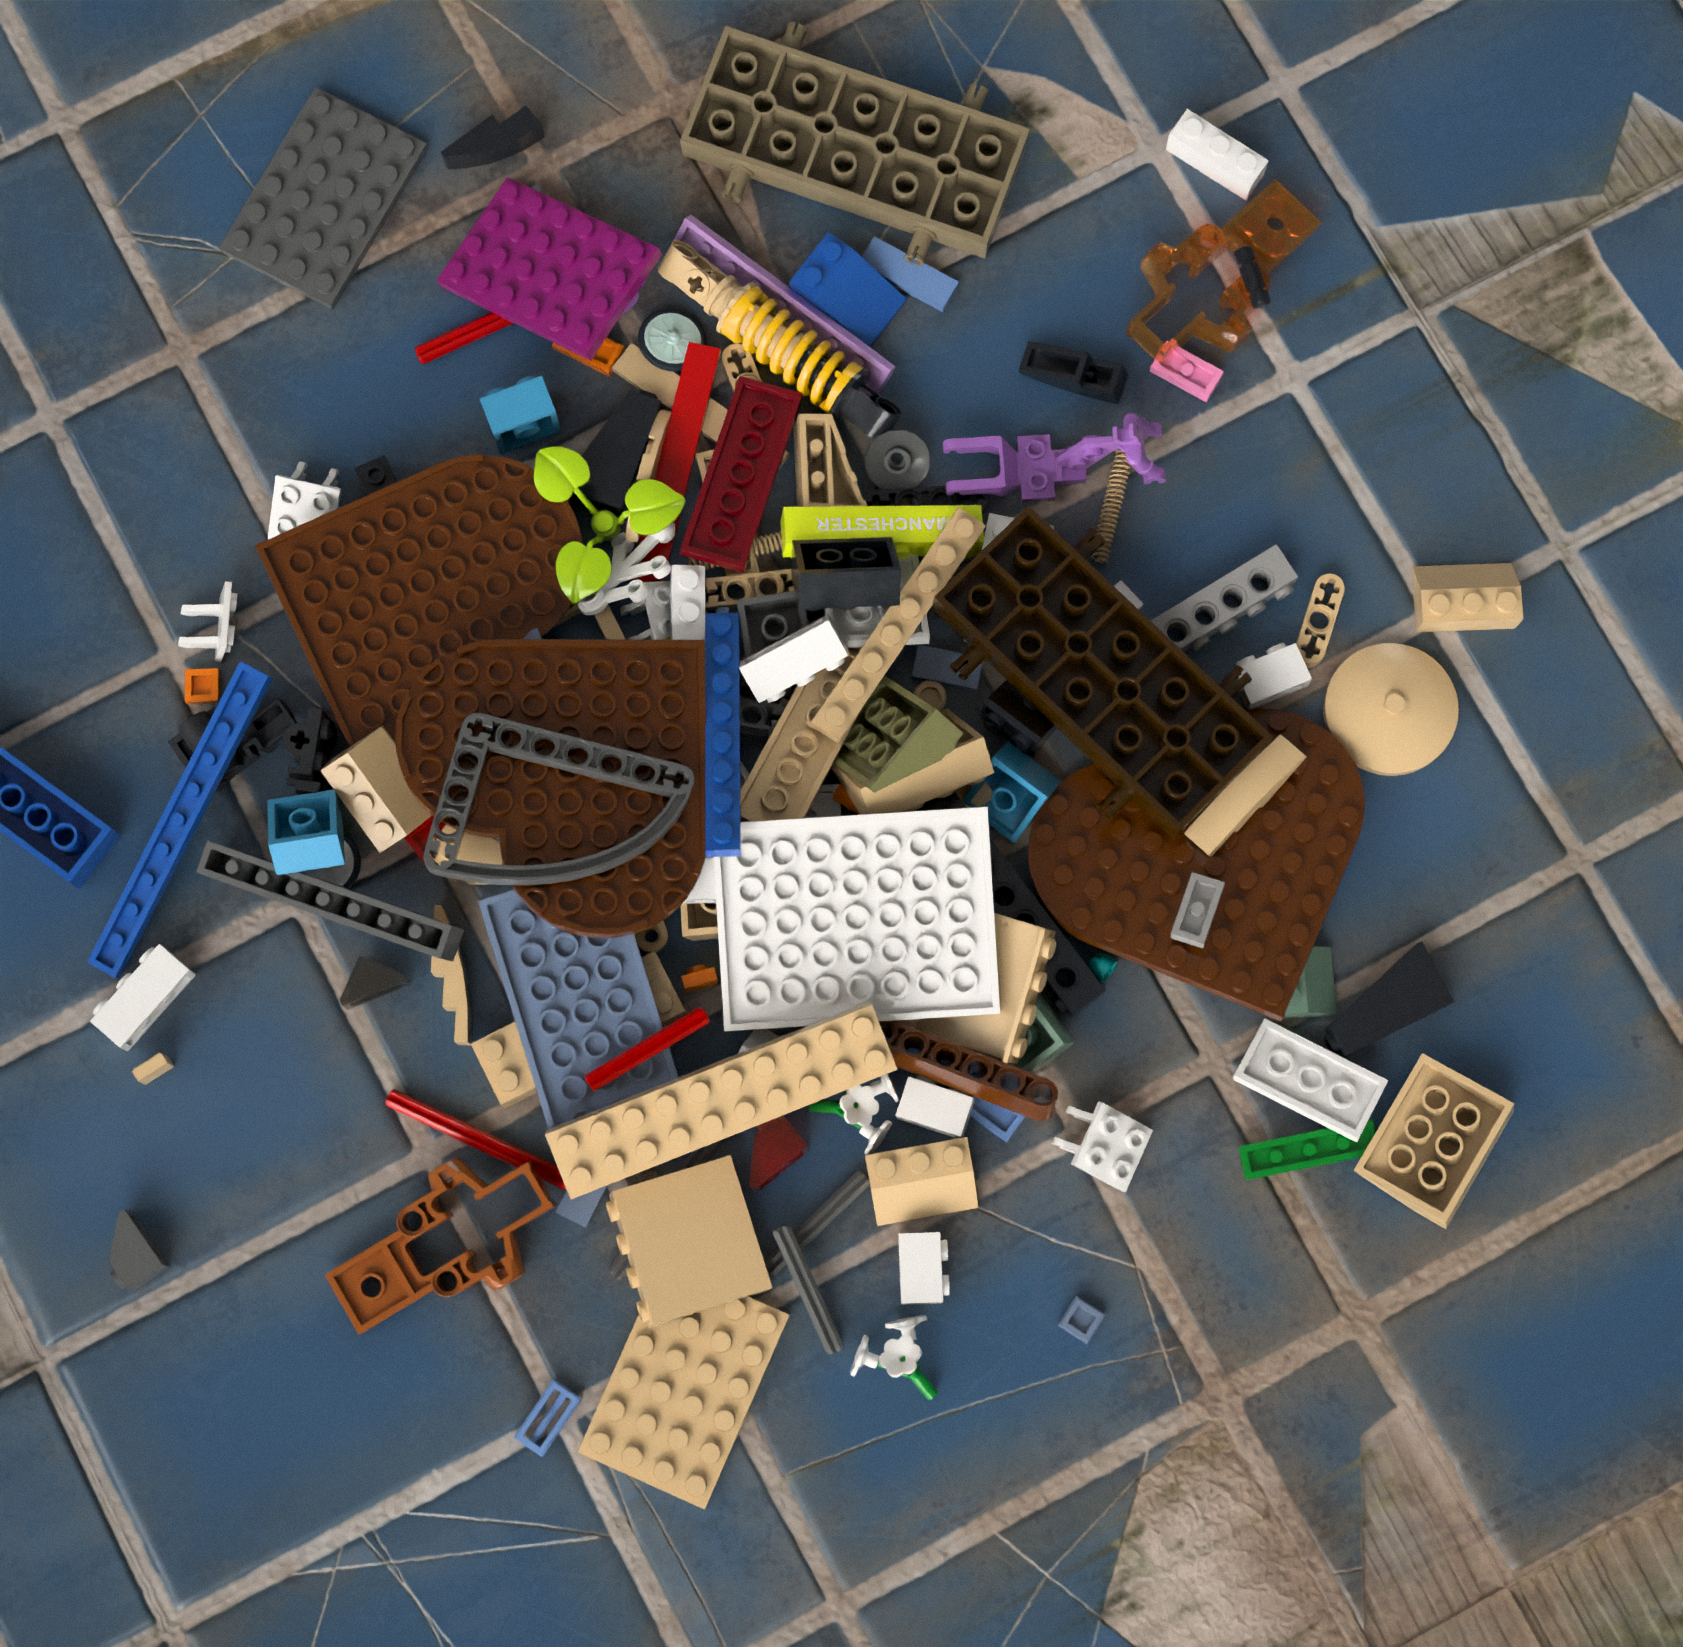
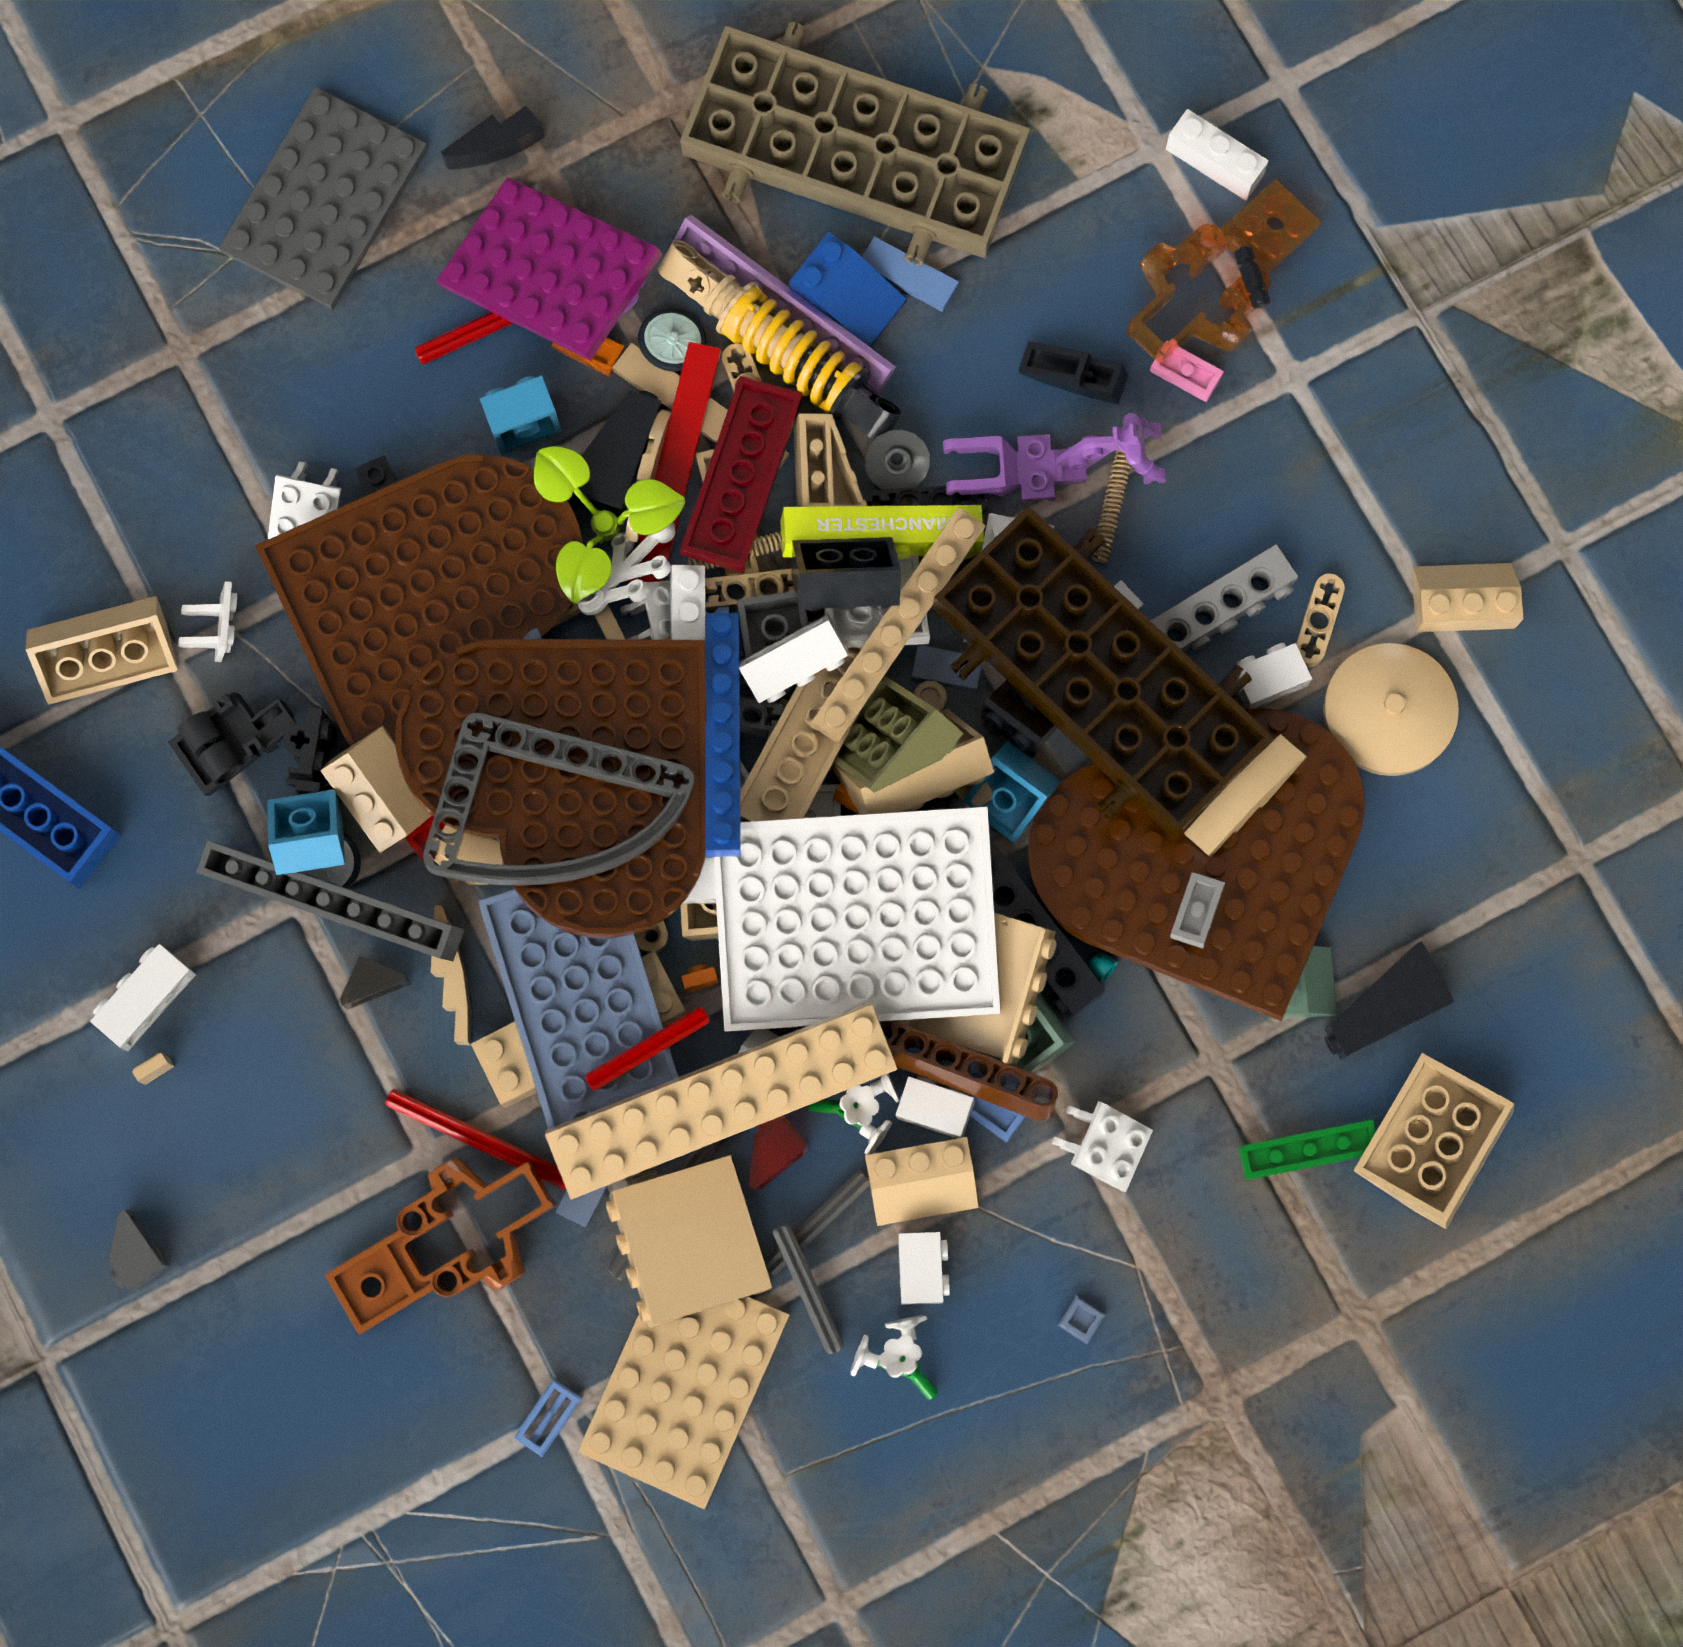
blue plate [87,661,273,978] -> none
orange plate [185,668,221,705] -> none
white plate [1233,1018,1388,1142] -> none
none -> tan slope [26,596,177,705]

